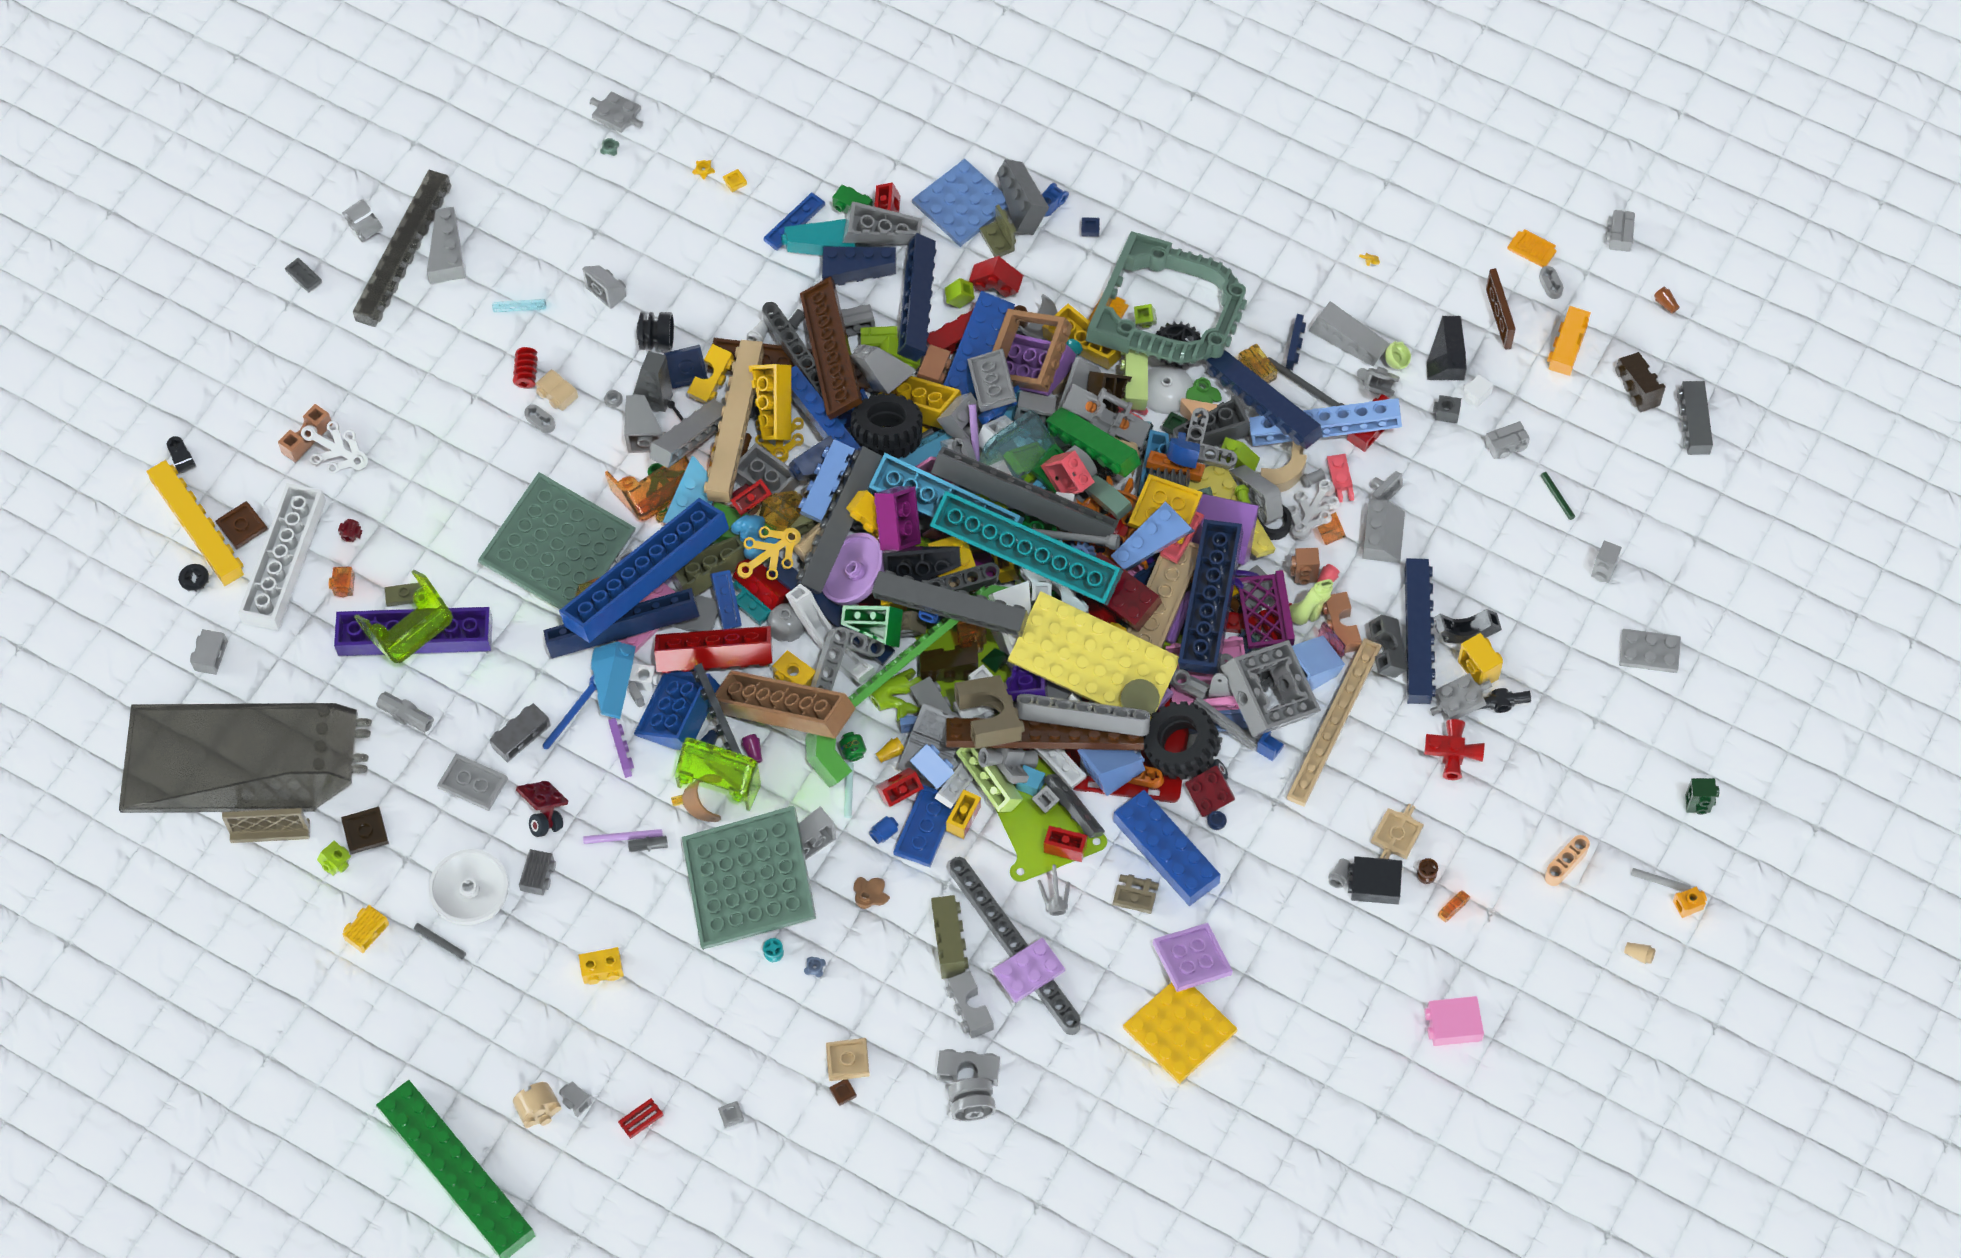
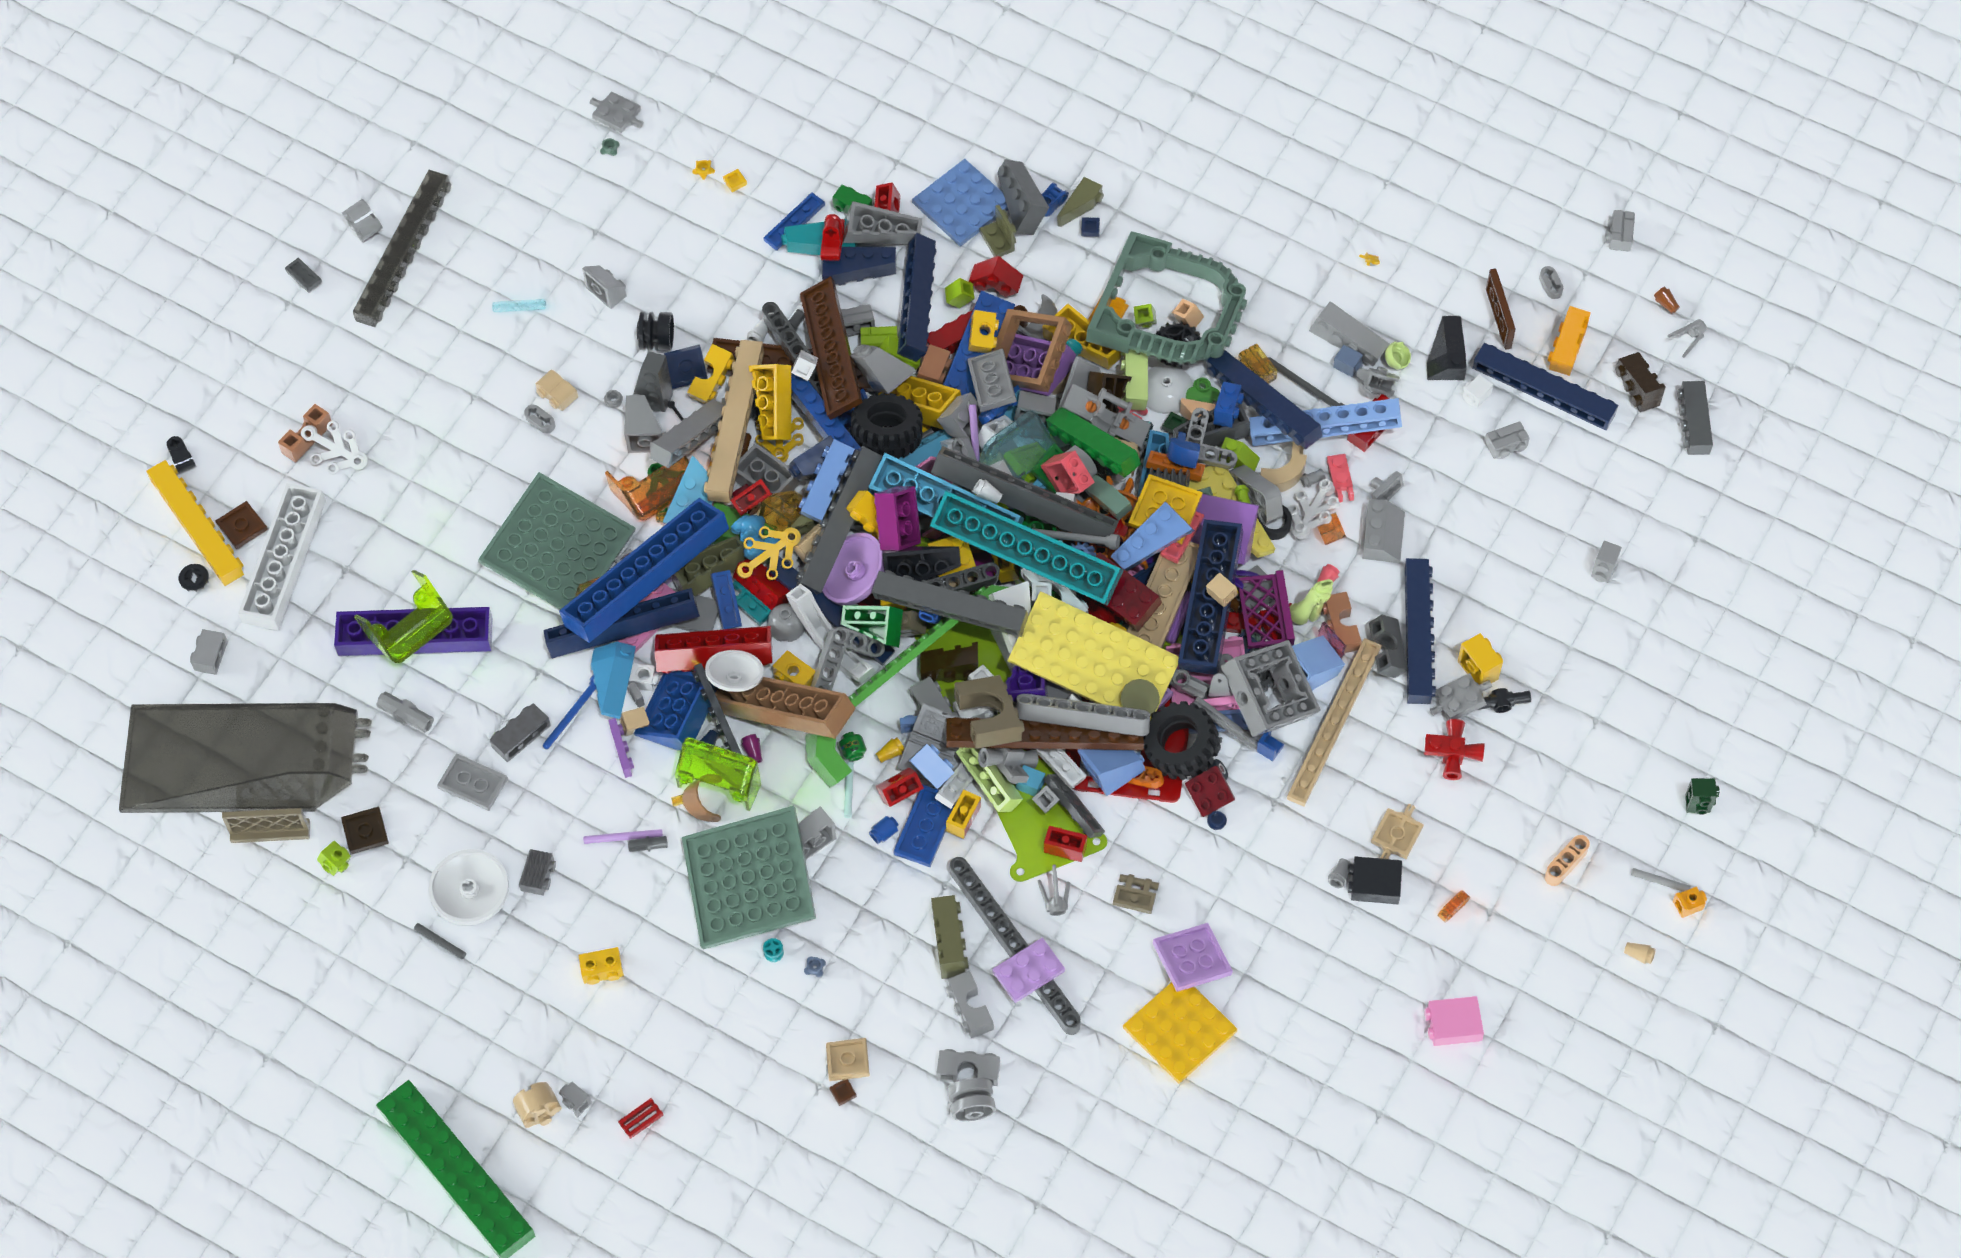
clear orange brick [329,567,355,598] -> none
dark red gear [338,519,363,542] -> none
yellow brick [342,905,389,954] -> none
olive plate [385,582,425,607] -> none
light grey wedge [427,207,466,284] -> none
red piece [512,347,538,389] -> none
dark red plate [516,781,569,837] -> none
light grey tile [718,1101,744,1128] -> none
medium nougat plate [853,877,890,909] -> none
lime piece [869,668,922,722] -> none
clear orange brick [957,621,987,653] -> none
dark green slope [981,648,1009,673] -> none
blue brick [1113,790,1221,907] -> none
dark blue plate [1286,314,1306,371] -> none
nougat brick [1290,548,1320,585] -> none
reddish brown wheel [1417,858,1438,884] -> none
dark grey brick [1433,395,1462,423] -> none
black arch [1434,609,1502,643] -> none
light orange window [1507,229,1557,267] -> none
dark green bar [1540,472,1576,520] -> none
light grey plate [1619,629,1681,673] -> none
none -> tan panel [619,707,649,736]
none -> white dish [705,650,764,692]
none -> white brick [791,350,818,381]
none -> red piece [821,214,845,261]
none -> yellow brick [968,310,999,353]
none -> white cone [973,479,1003,504]
none -> olive slope [1057,177,1104,227]
none -> light nougat brick [1172,299,1204,328]
none -> tan panel [1206,573,1238,607]
none -> blue brick [1214,382,1244,428]
none -> sand blue brick [1333,345,1364,377]
none -> dark blue brick [1472,343,1619,431]
none -> light grey plant [1667,319,1707,358]

